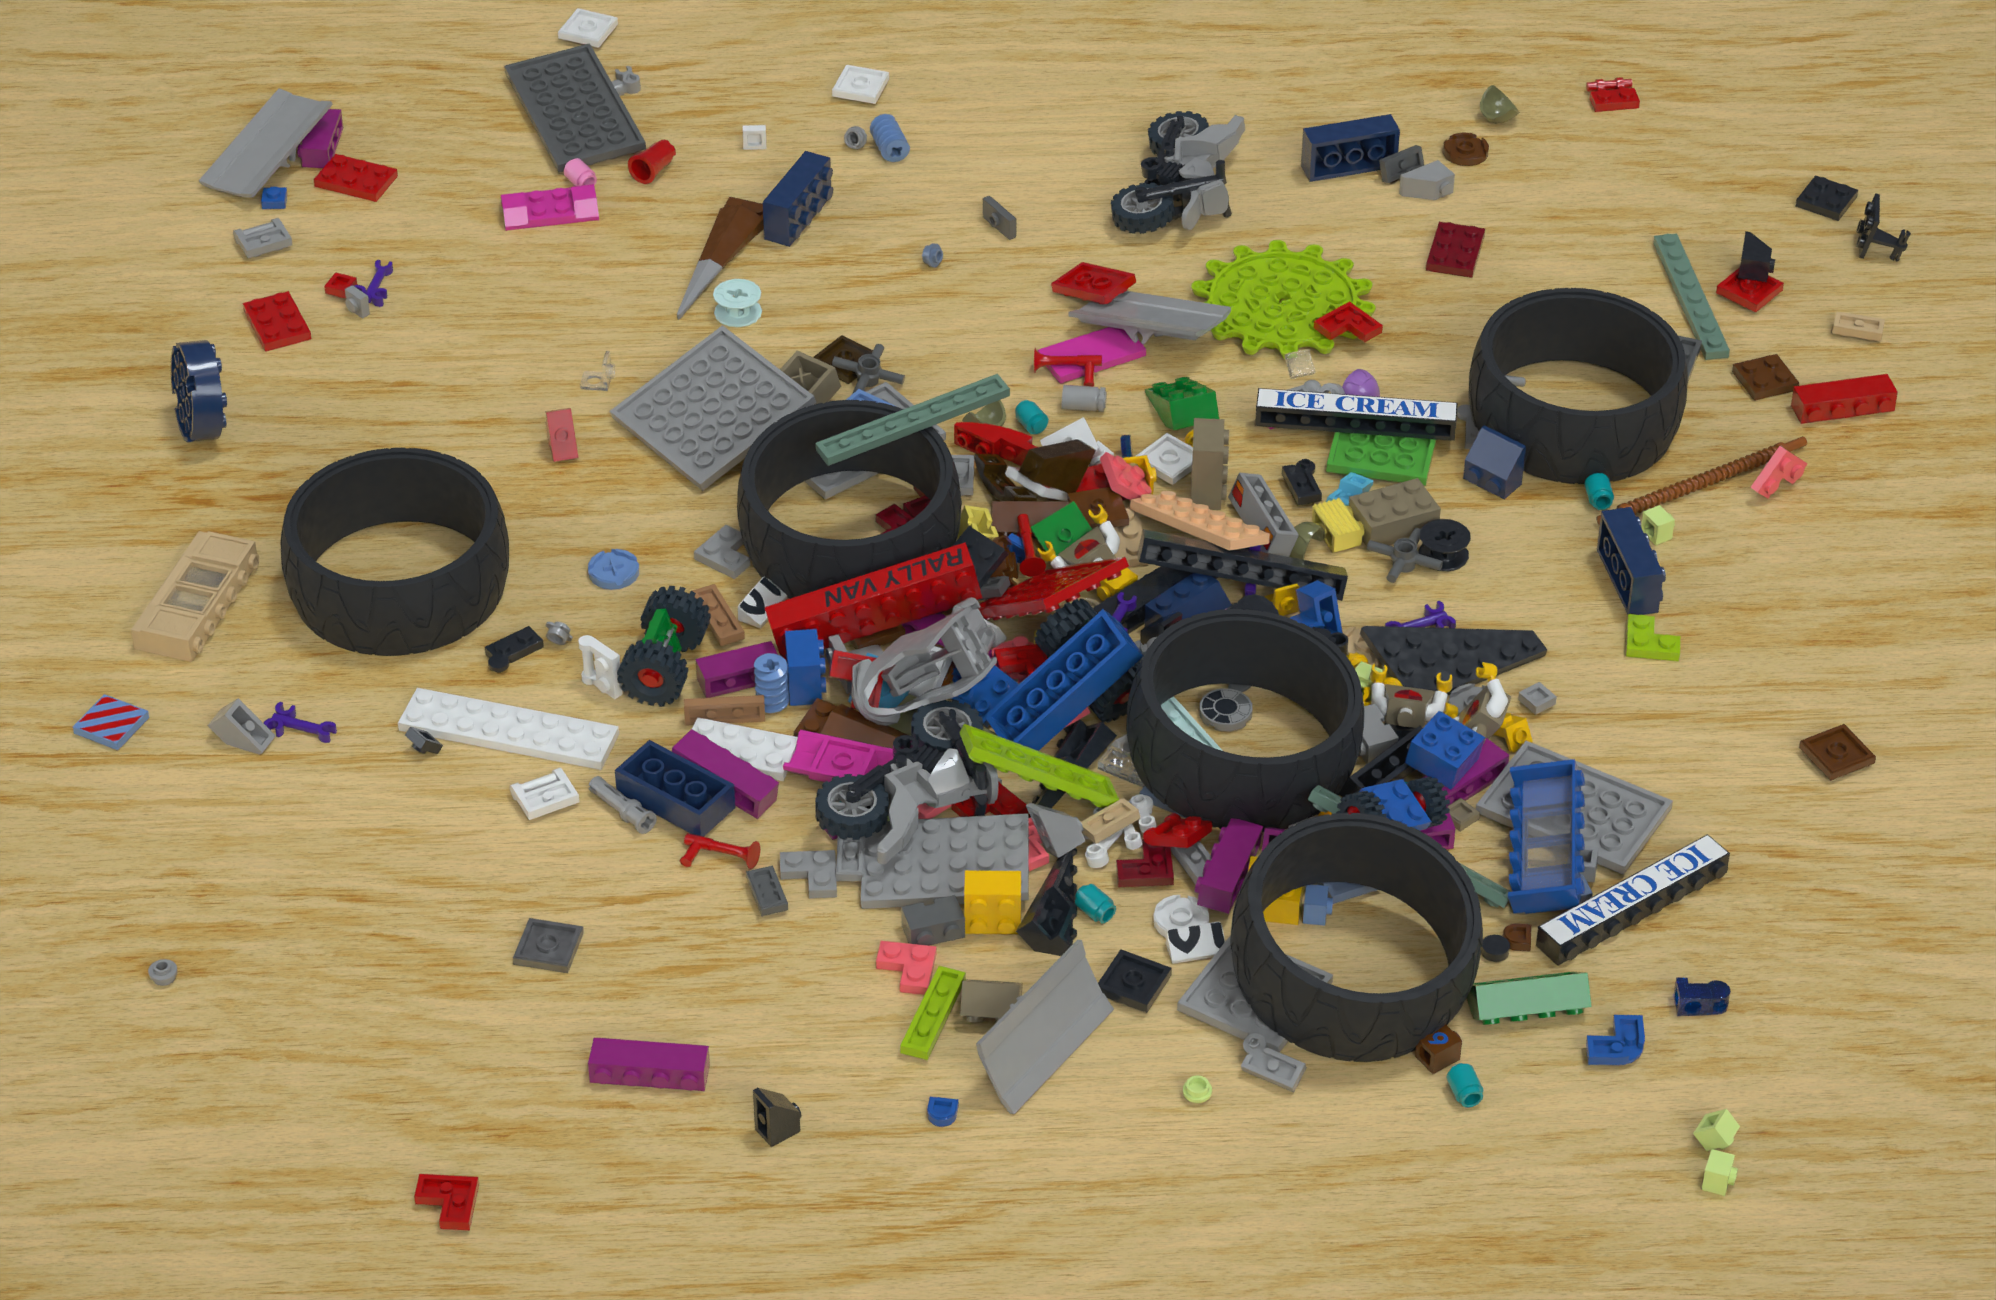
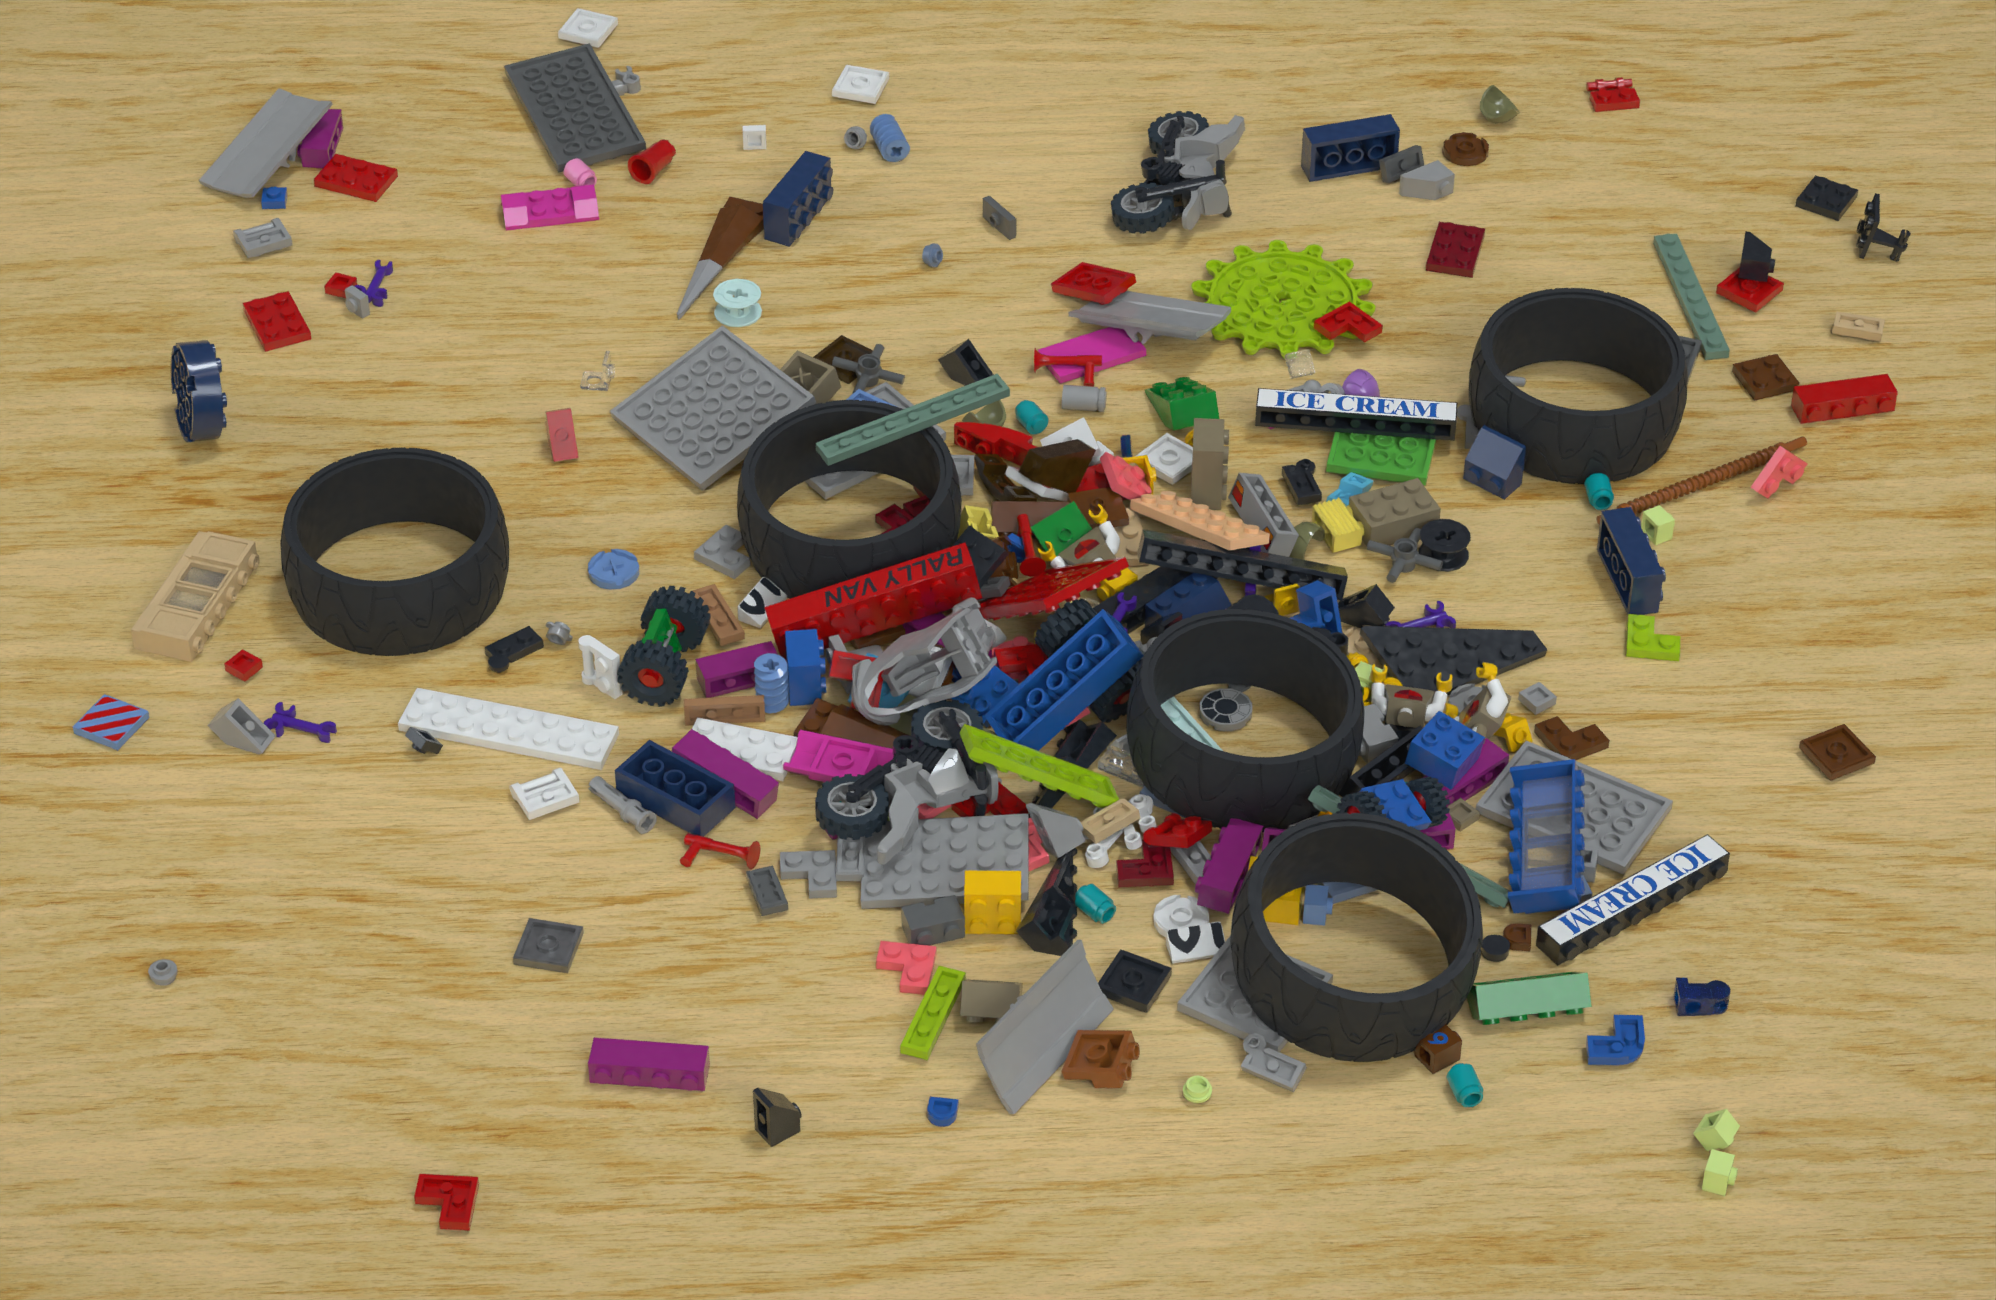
none -> red plate [224,649,263,682]
none -> black slope [938,339,994,386]
none -> dark orange plate [1062,1030,1140,1088]
none -> black slope [1338,584,1395,628]
none -> reddish brown plate [1534,716,1610,761]

